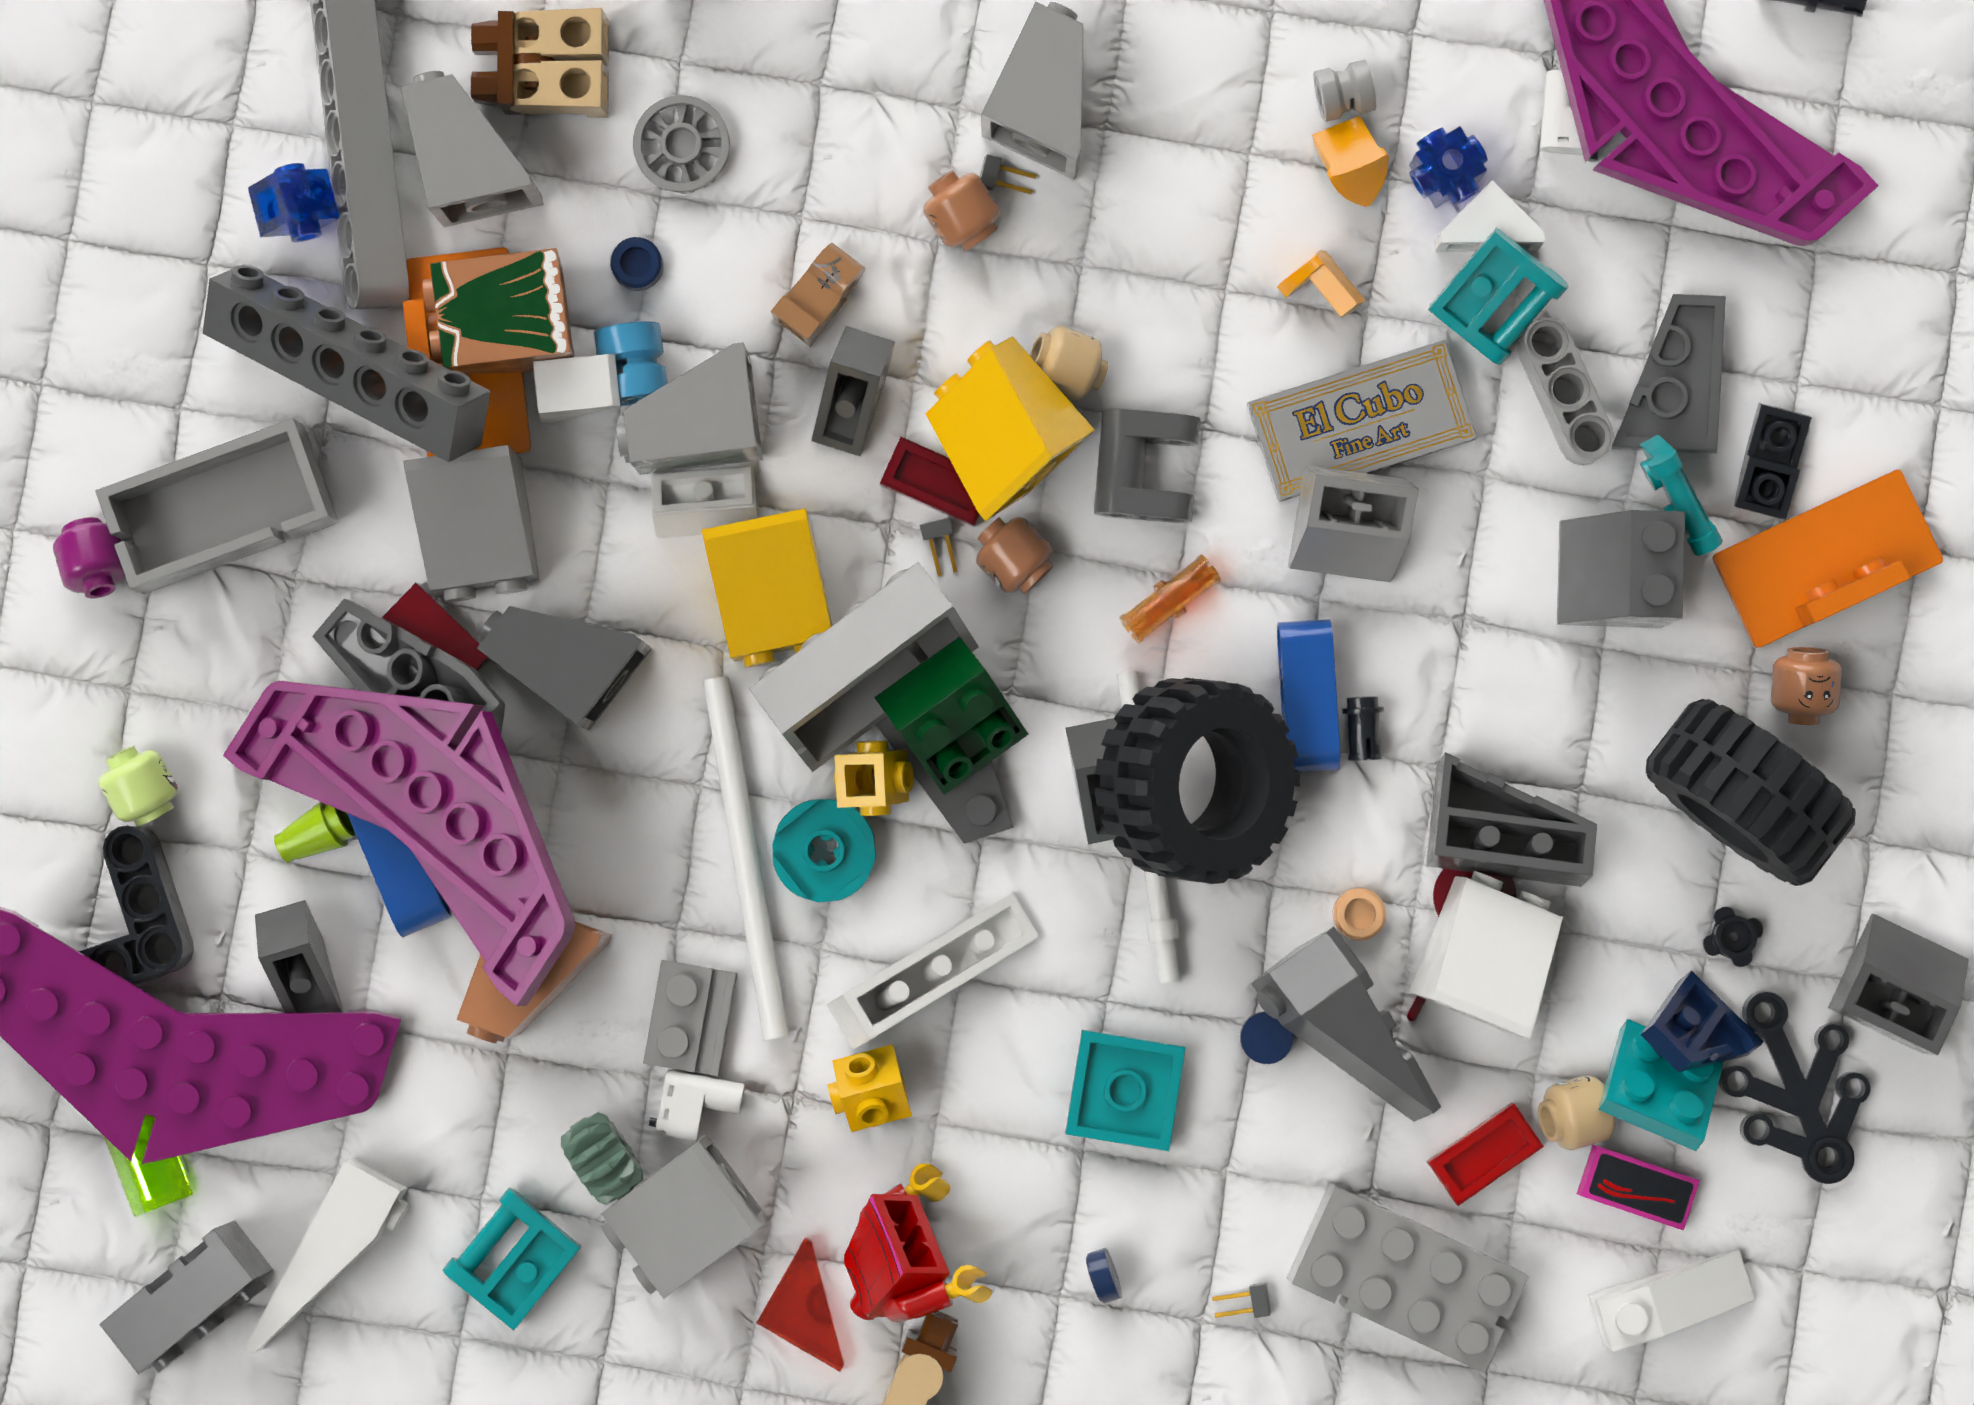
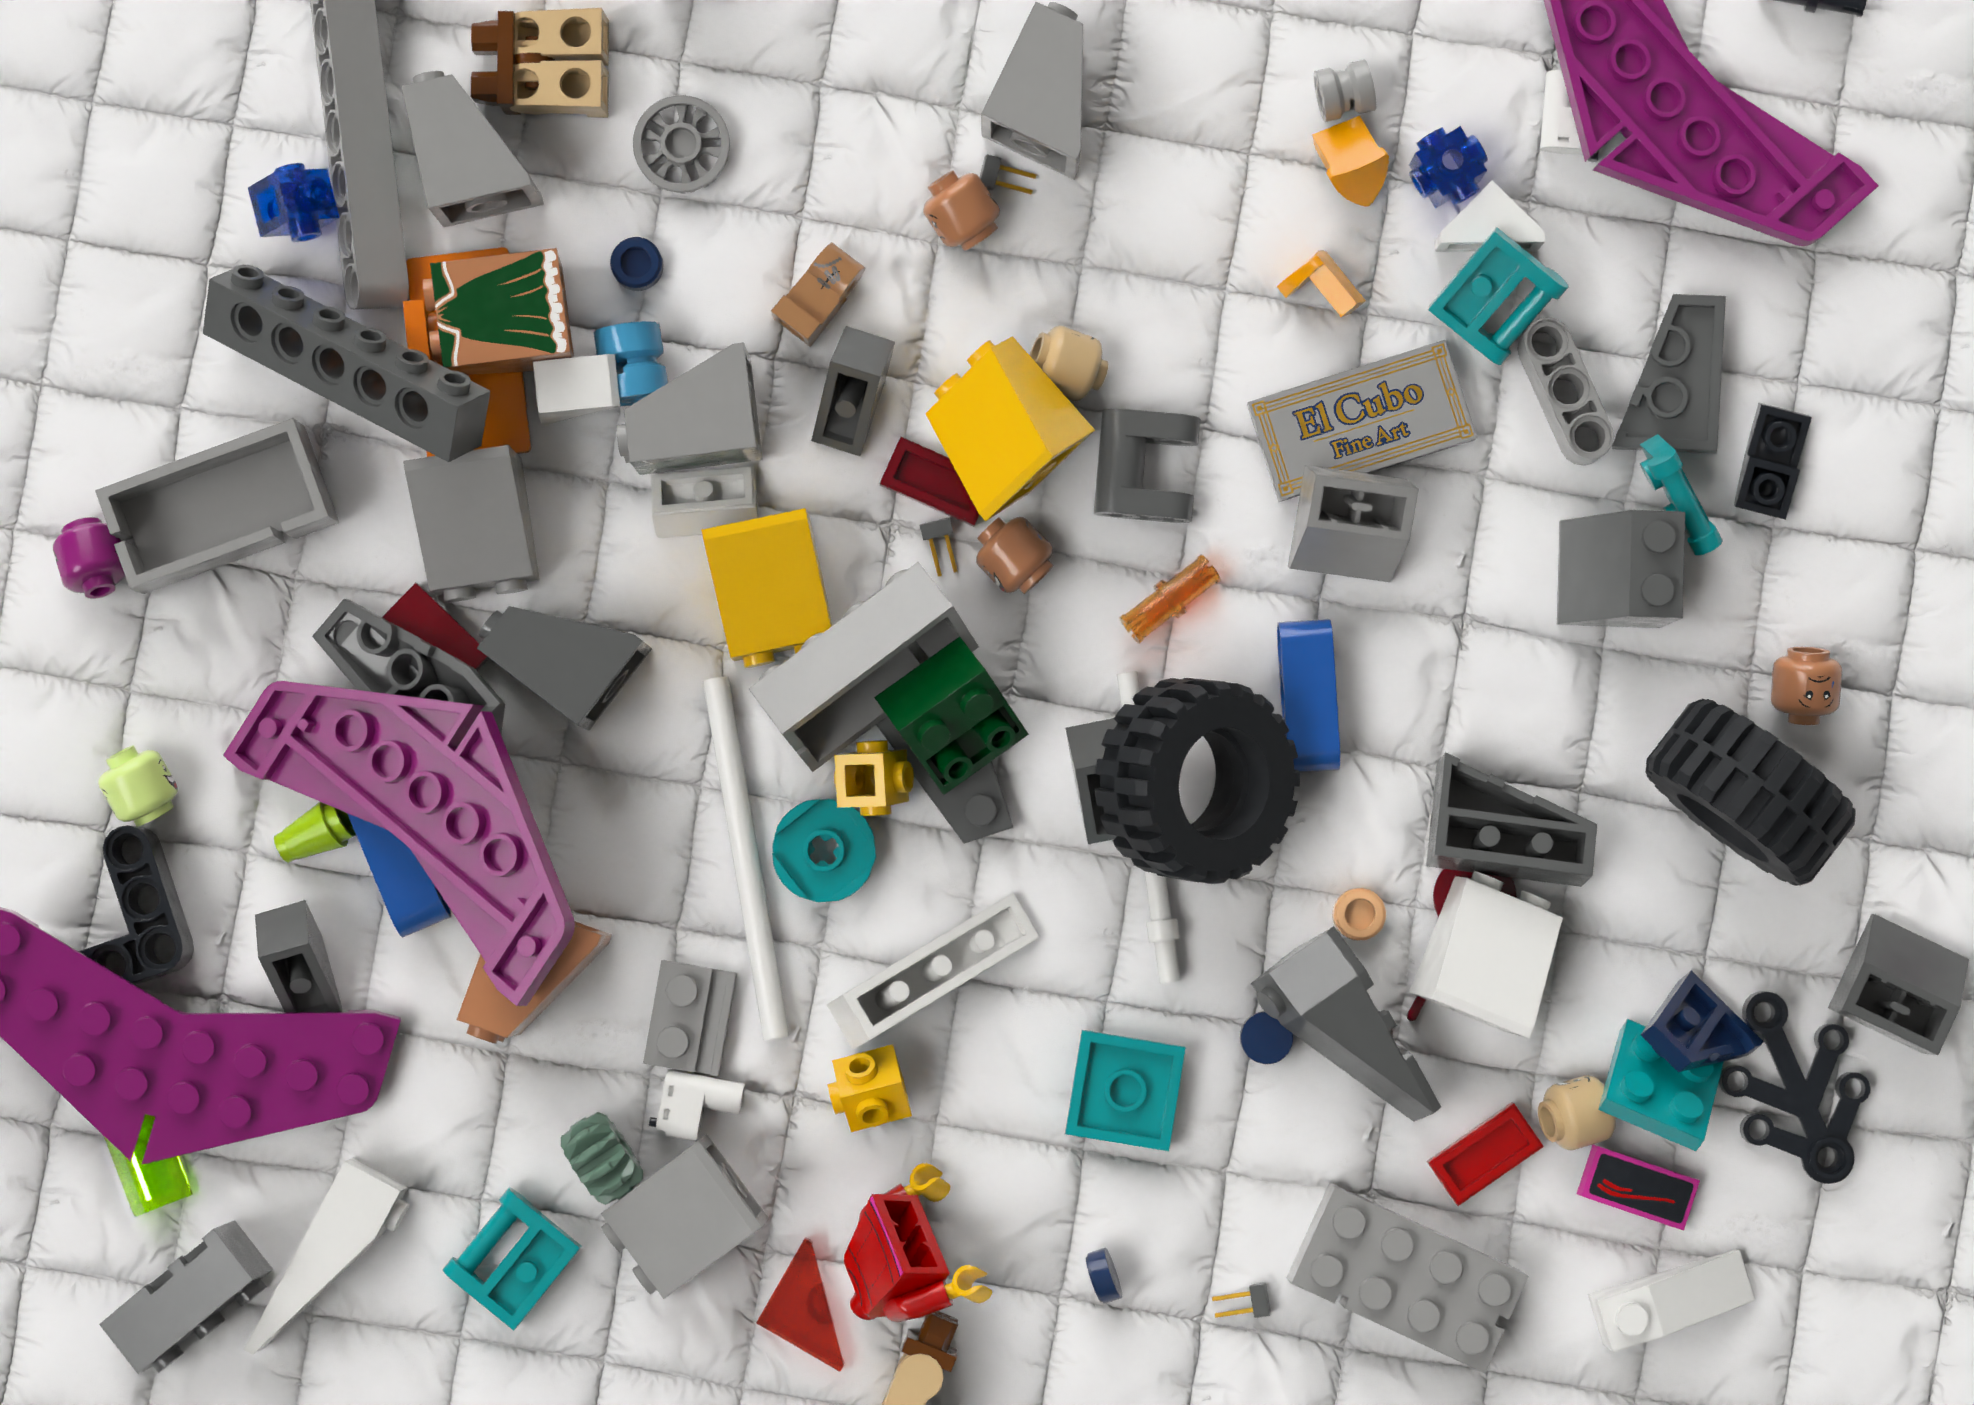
black pin [1342,696,1384,761] -> none
black plate [1703,907,1763,967] -> none
orange bracket [1712,469,1943,648] -> none

